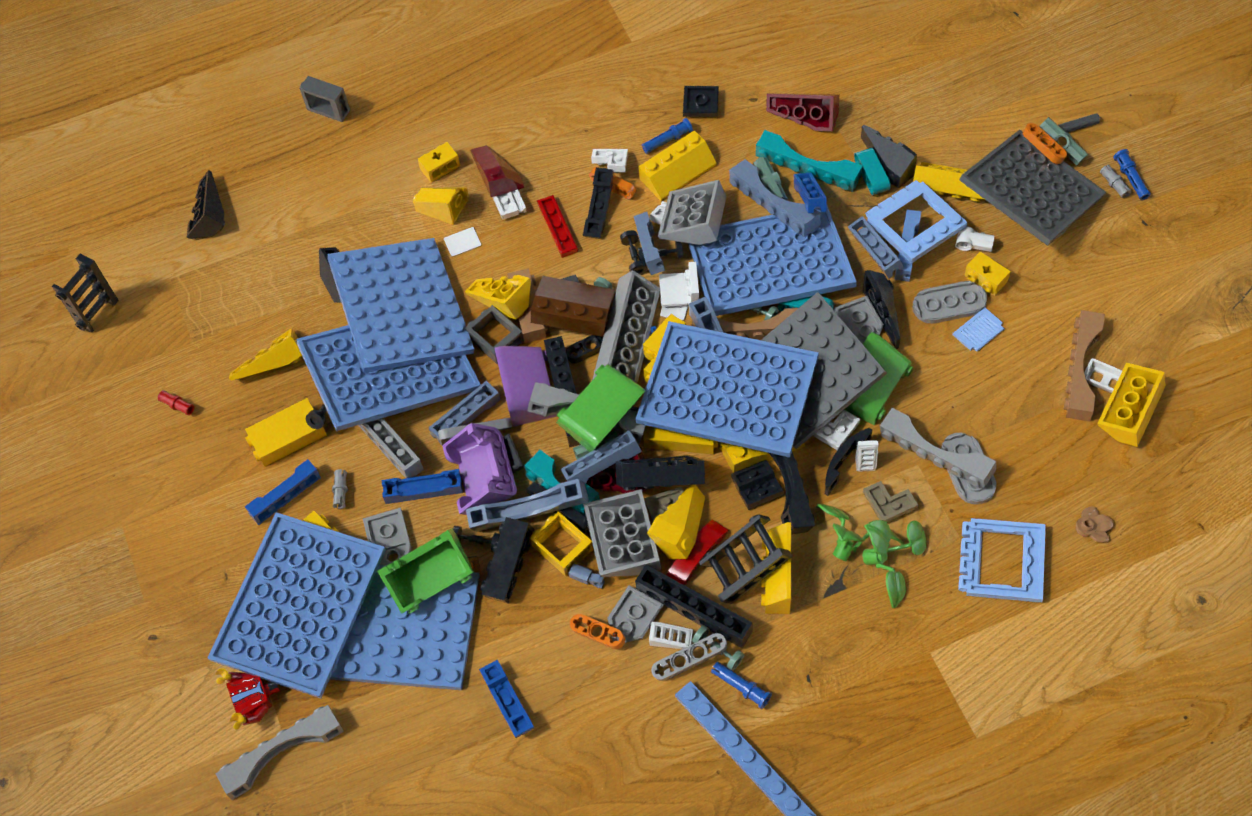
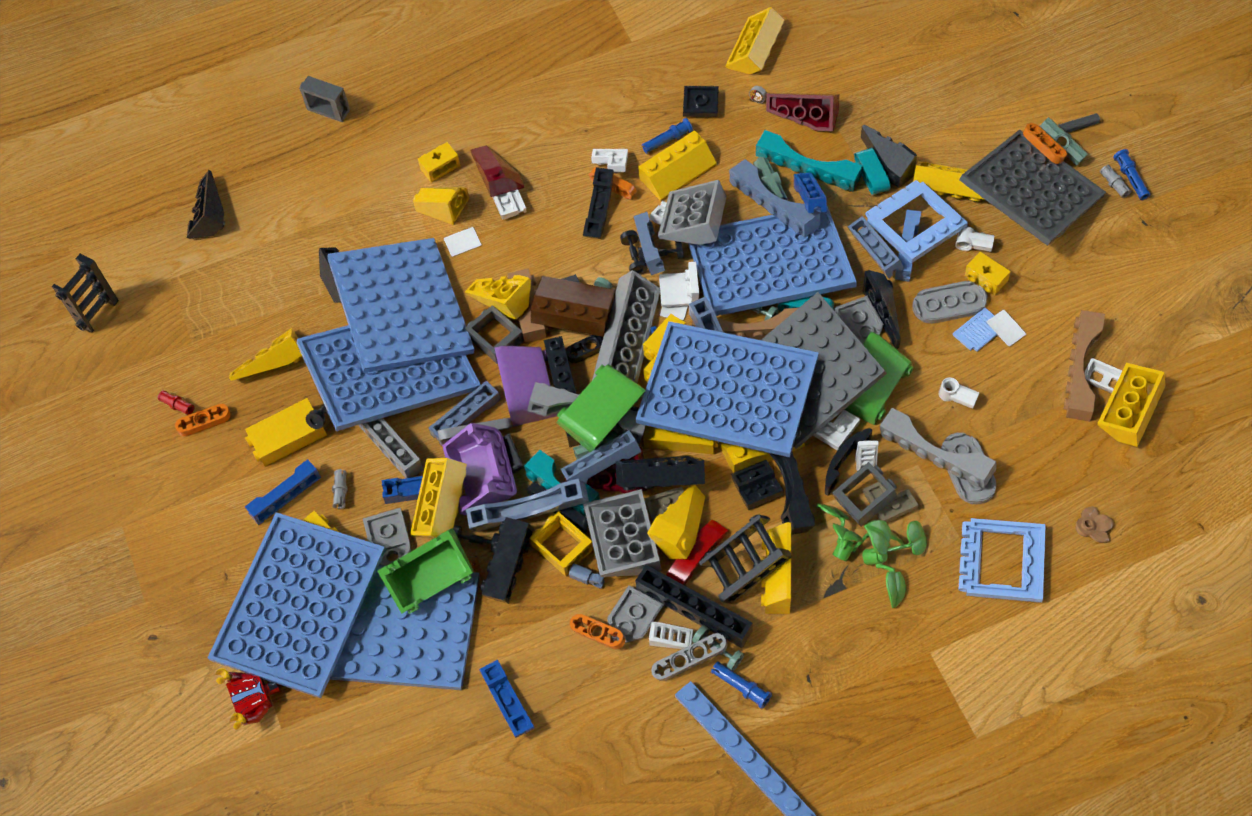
light grey arch [215,705,344,800] -> none
red tile [537,195,578,258] -> none
none -> orange beam [175,404,231,436]
none -> yellow slope [410,458,467,539]
none -> yellow slope [725,7,784,74]
none -> tile [749,86,767,103]
none -> dark grey window [832,462,897,527]
none -> white piece [939,377,979,409]
none -> white sticker [986,310,1026,346]

